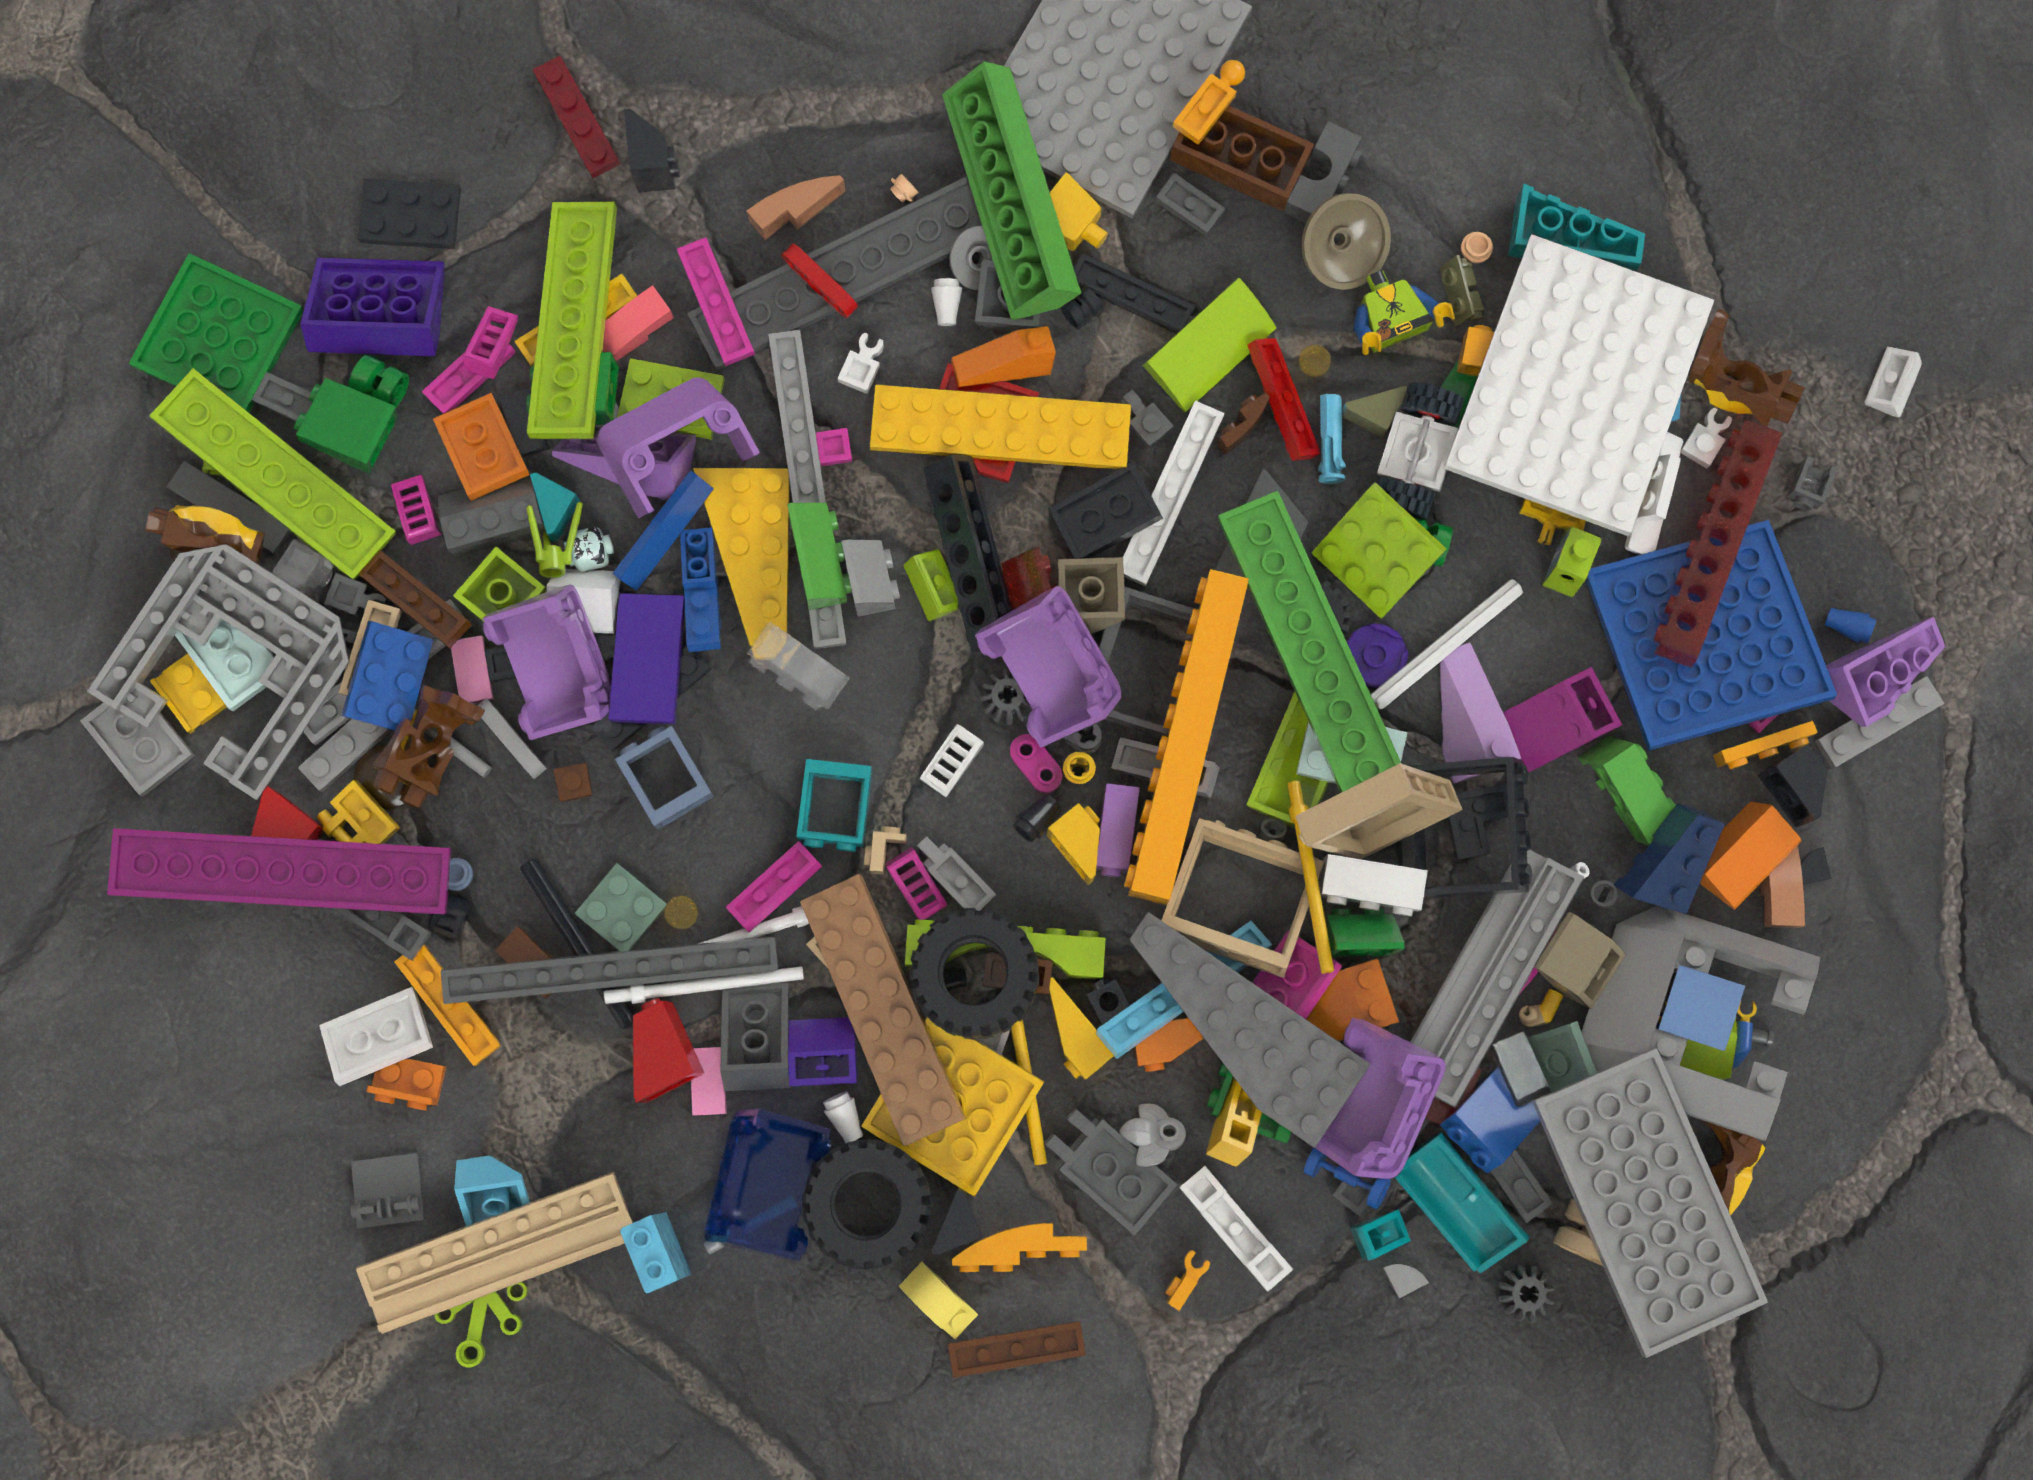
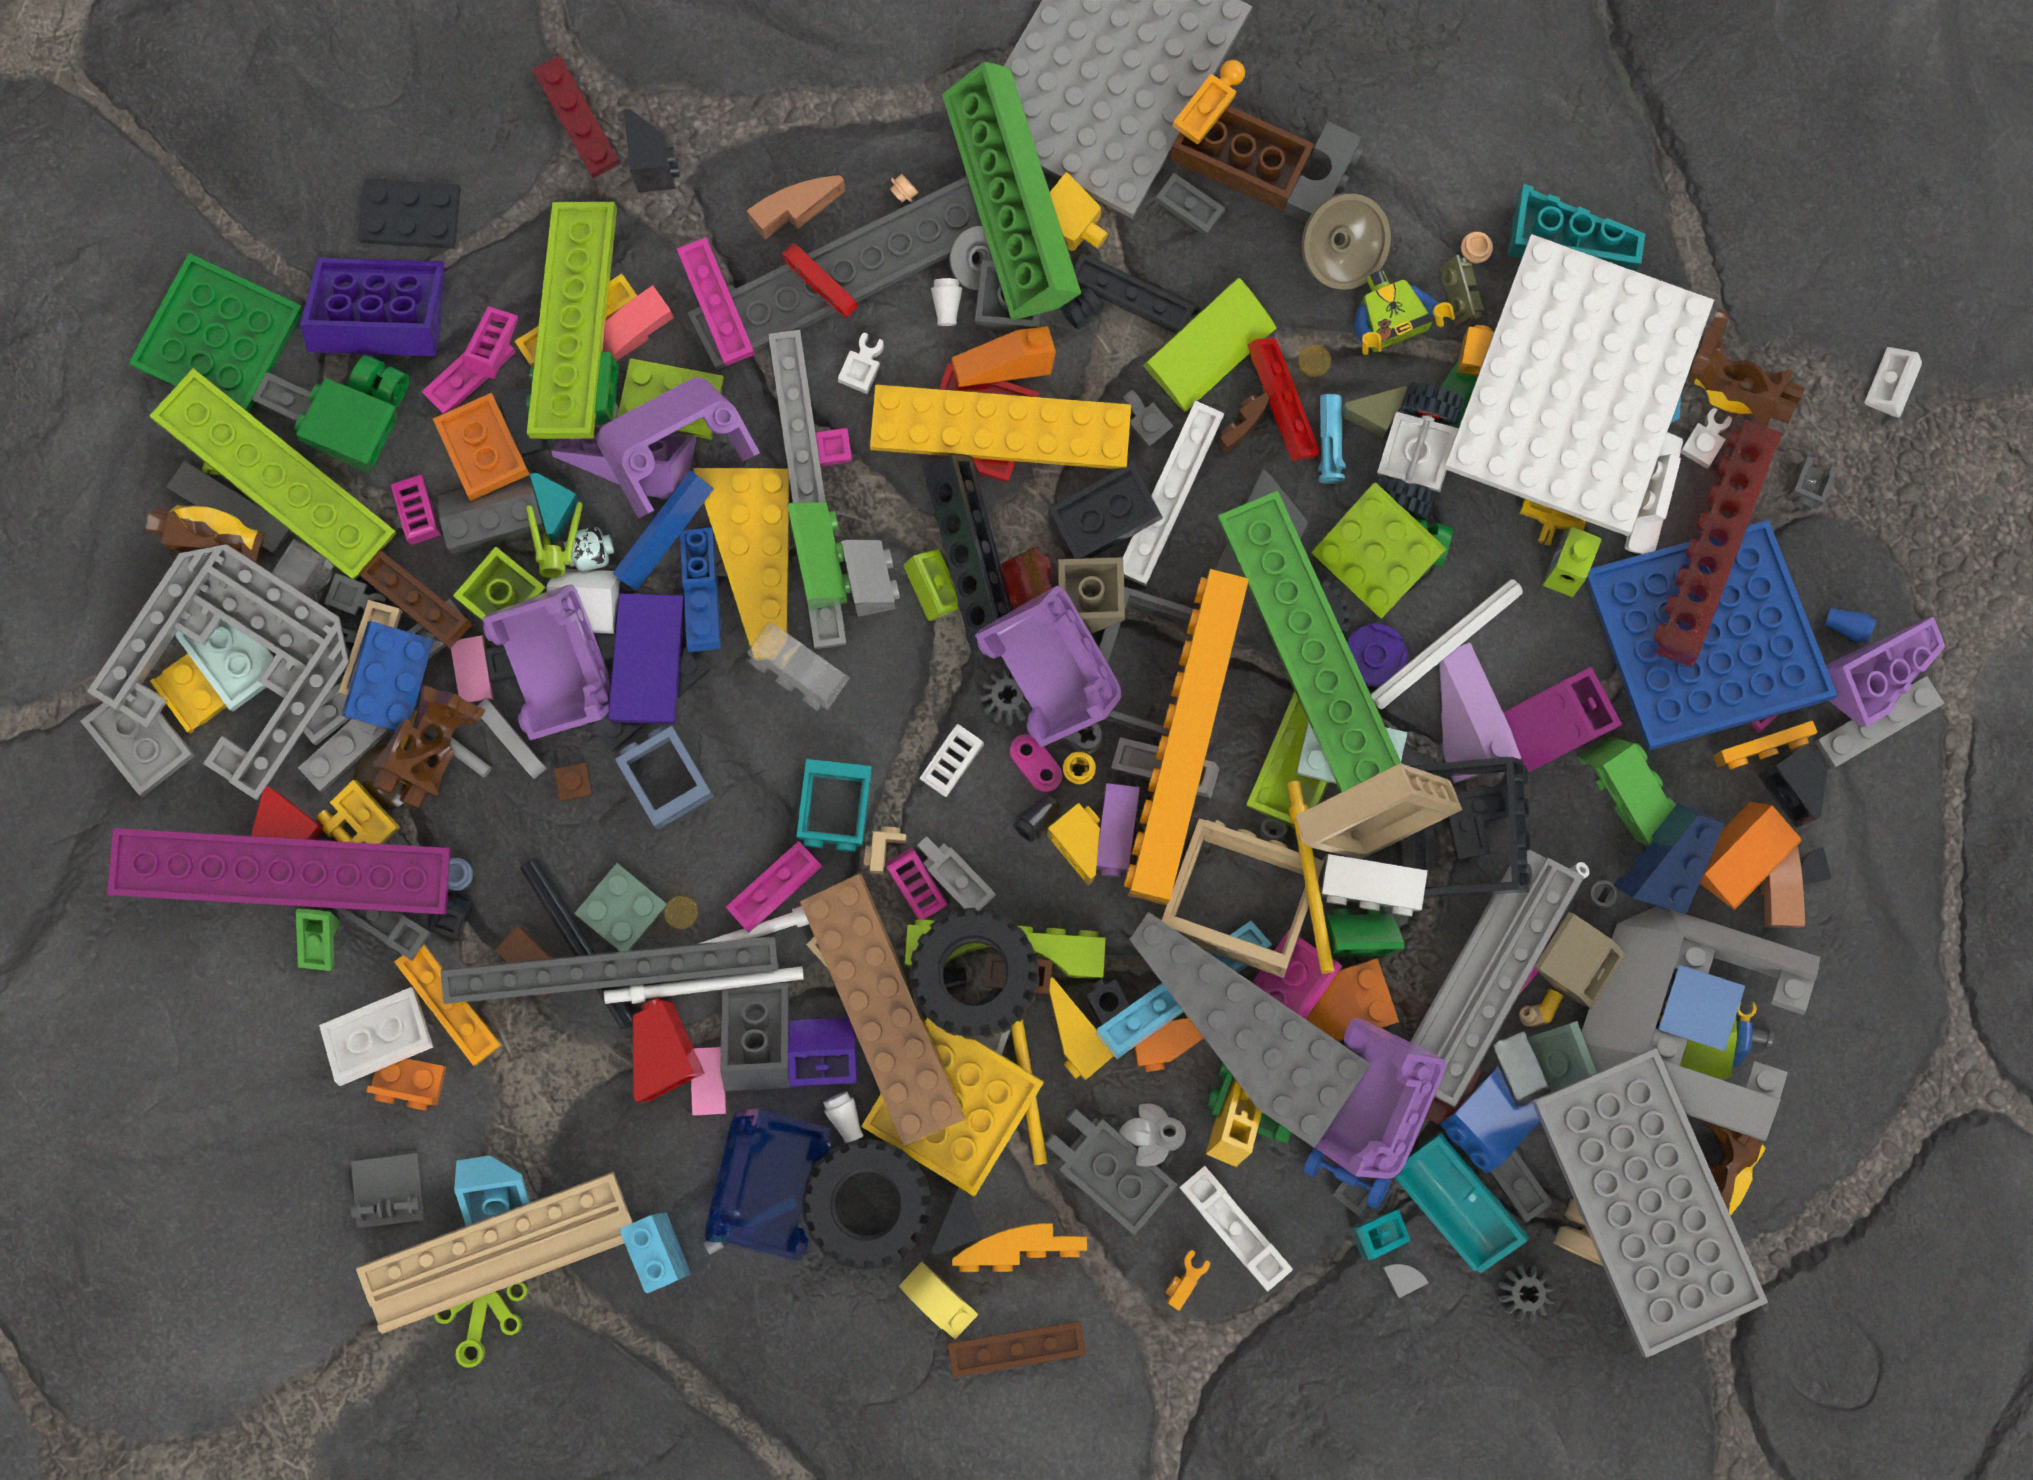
none -> bright green slope [296,908,340,971]

